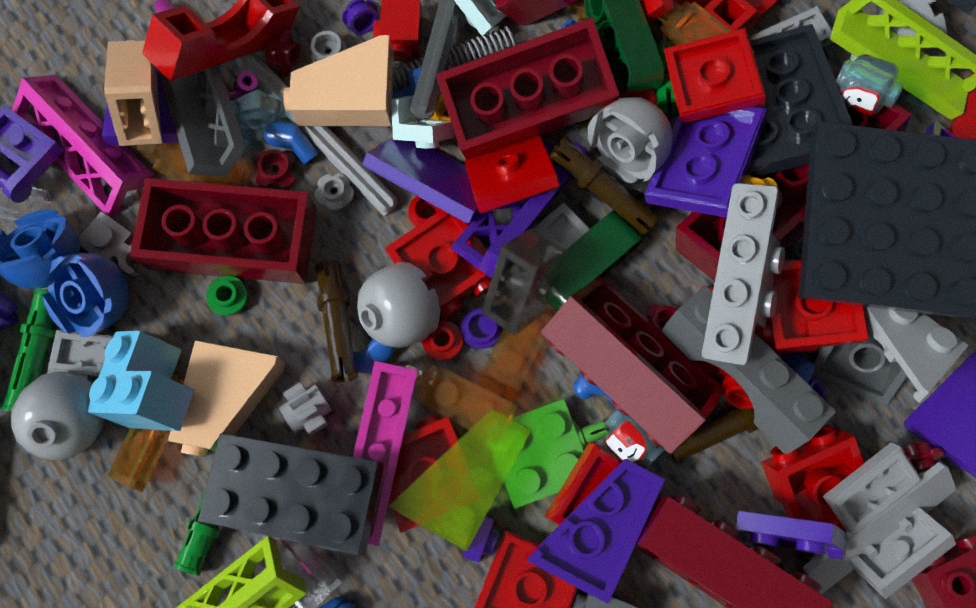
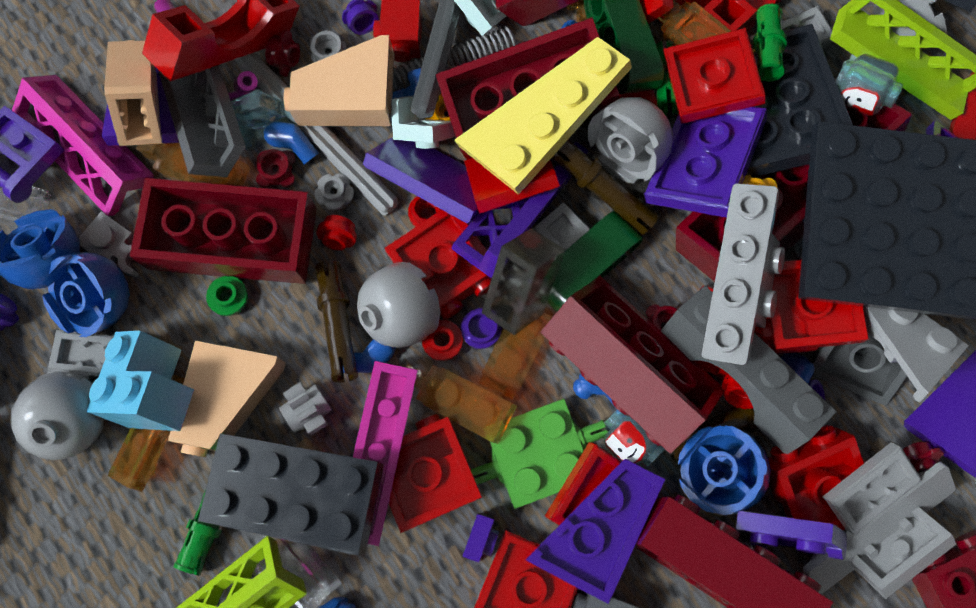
green pin [1,289,56,412] -> none
clear neon green wing [388,409,531,552] -> none
none -> red plate [316,215,357,251]
none -> light yellow wing [455,37,632,195]
none -> blue cylinder [678,425,771,516]
none -> green pin [753,3,787,82]

